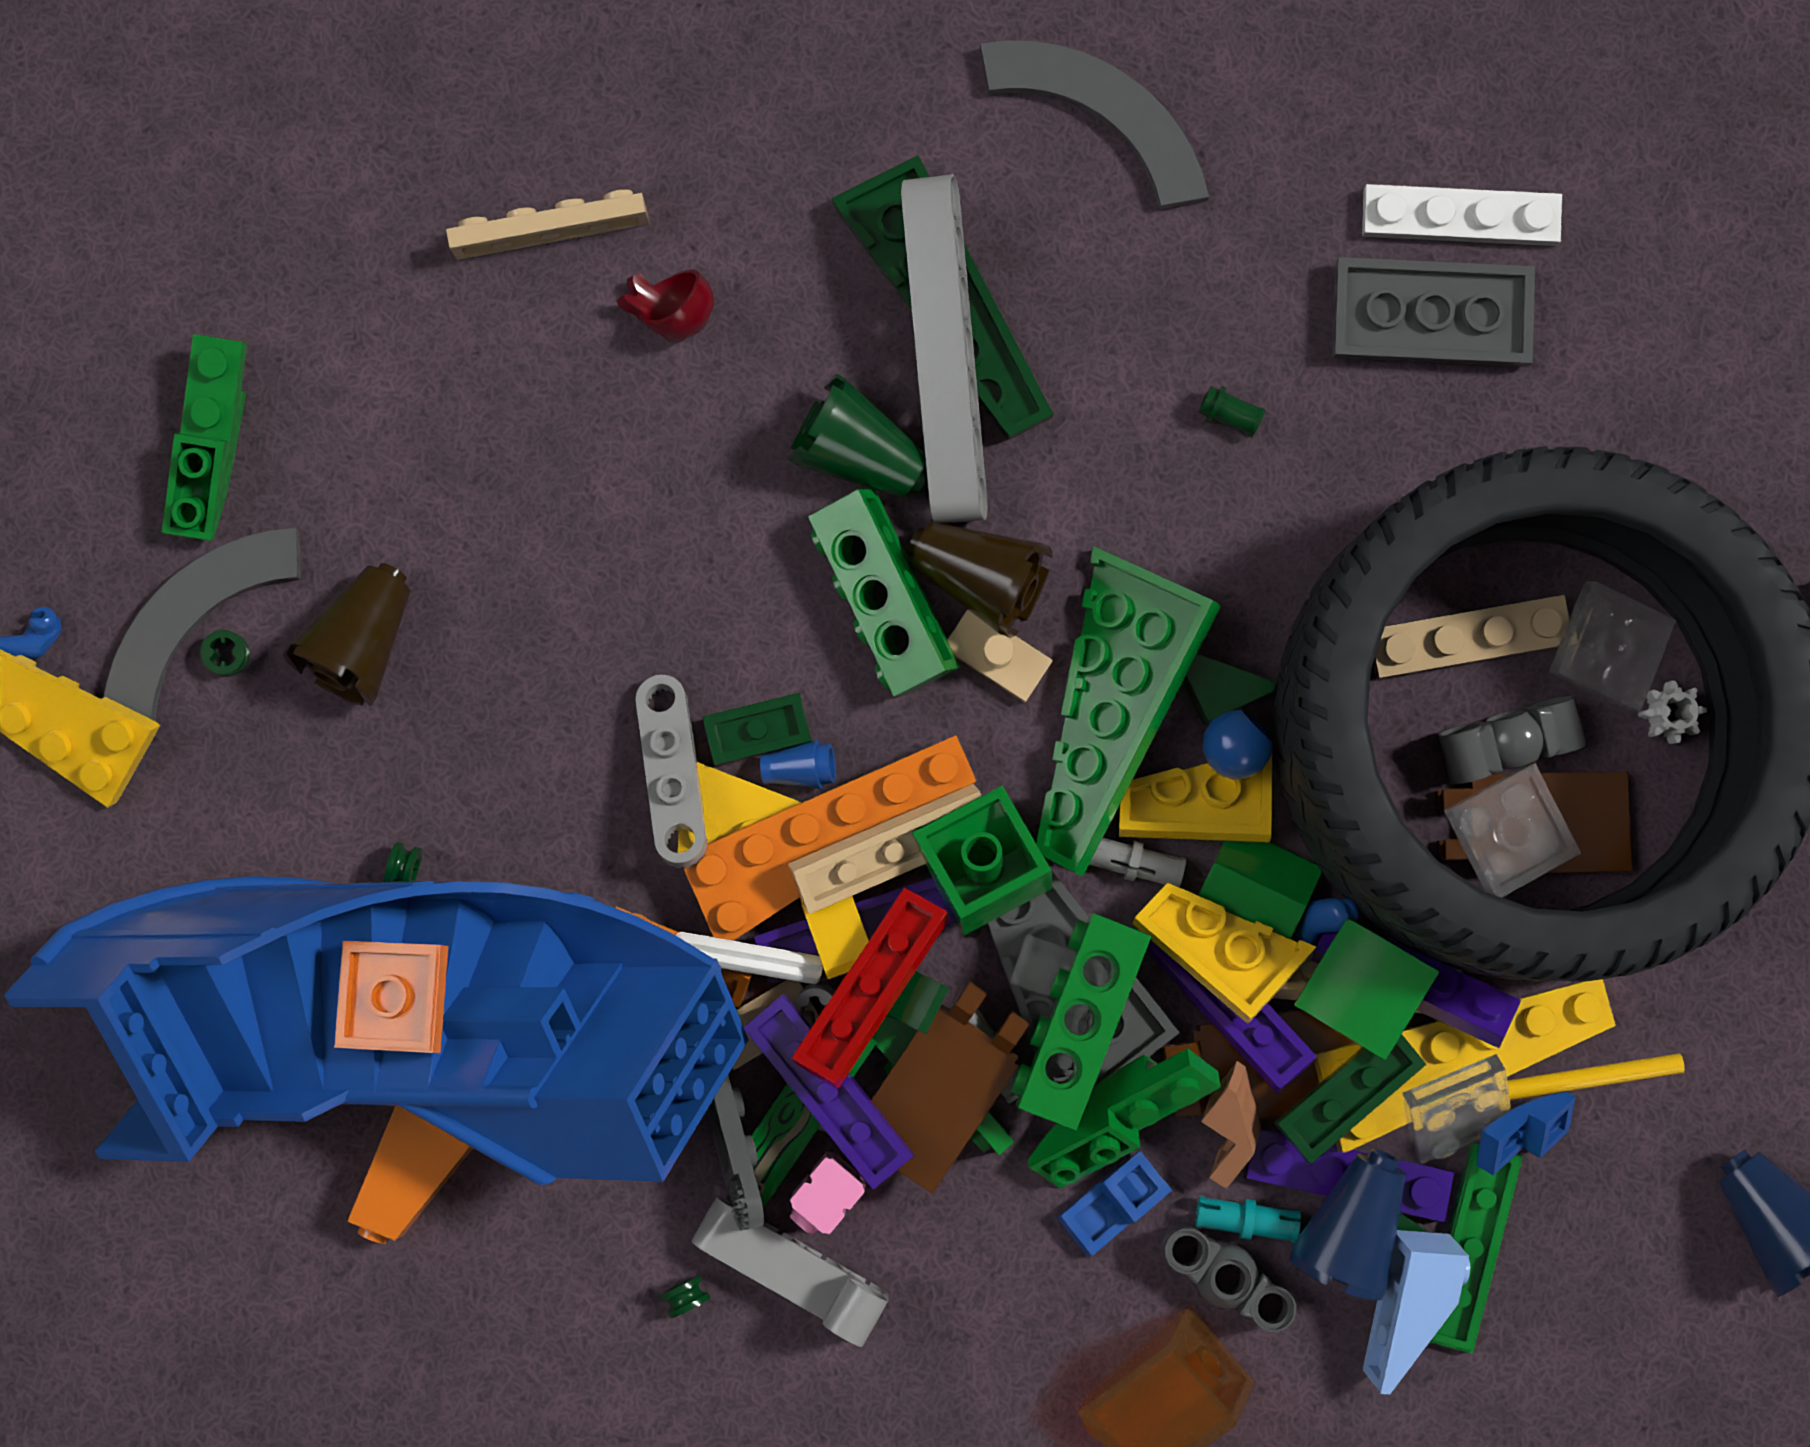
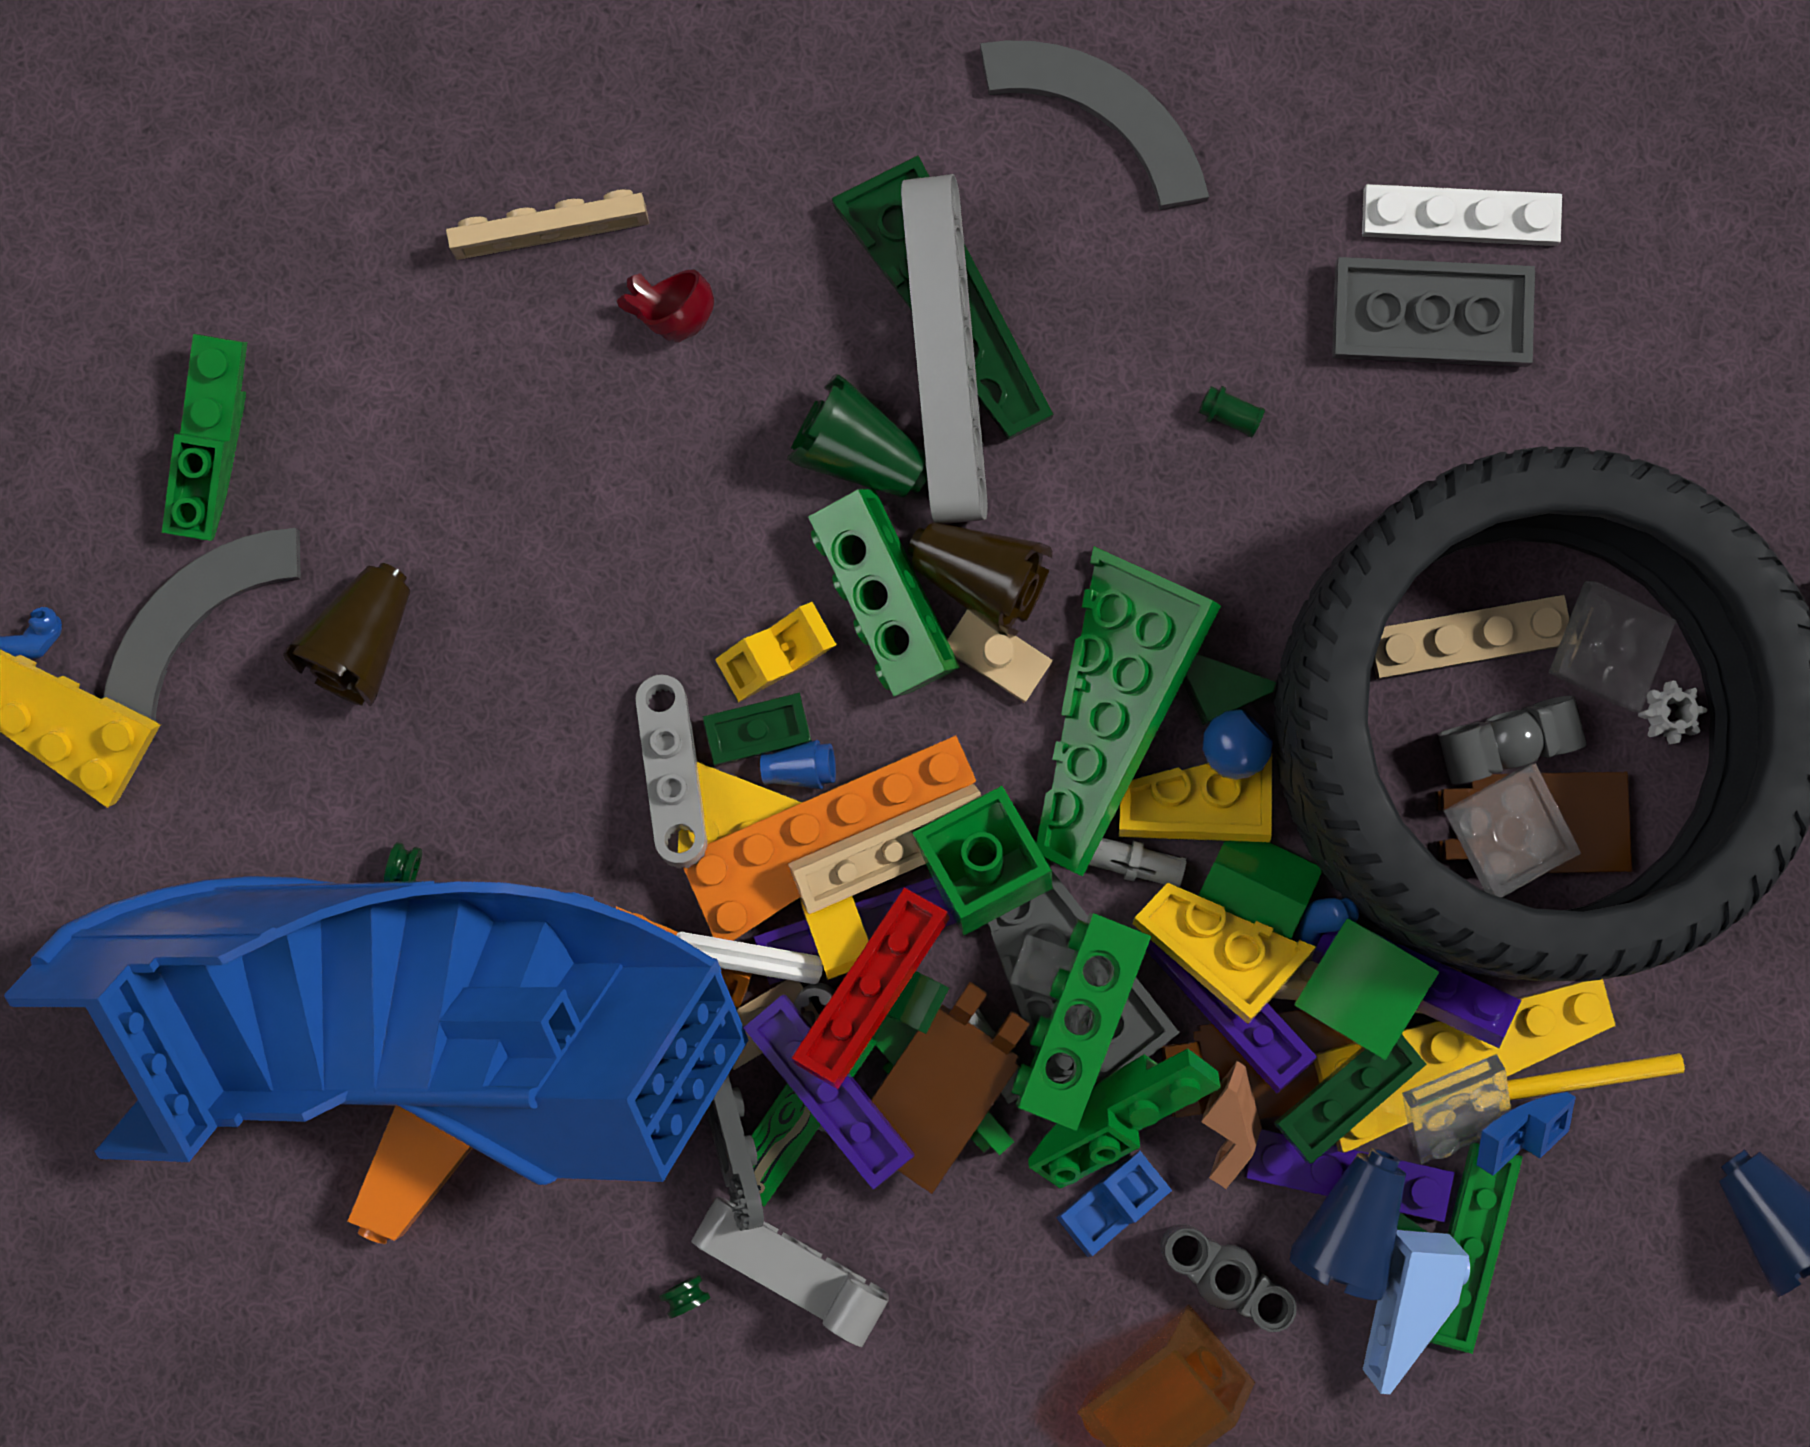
dark green bush [200,630,250,677] -> none
orange tile [334,941,448,1053] -> none
bright pink brick [790,1151,866,1236] -> none
teal pin [1195,1195,1301,1243] -> none
none -> yellow slope [715,602,836,702]

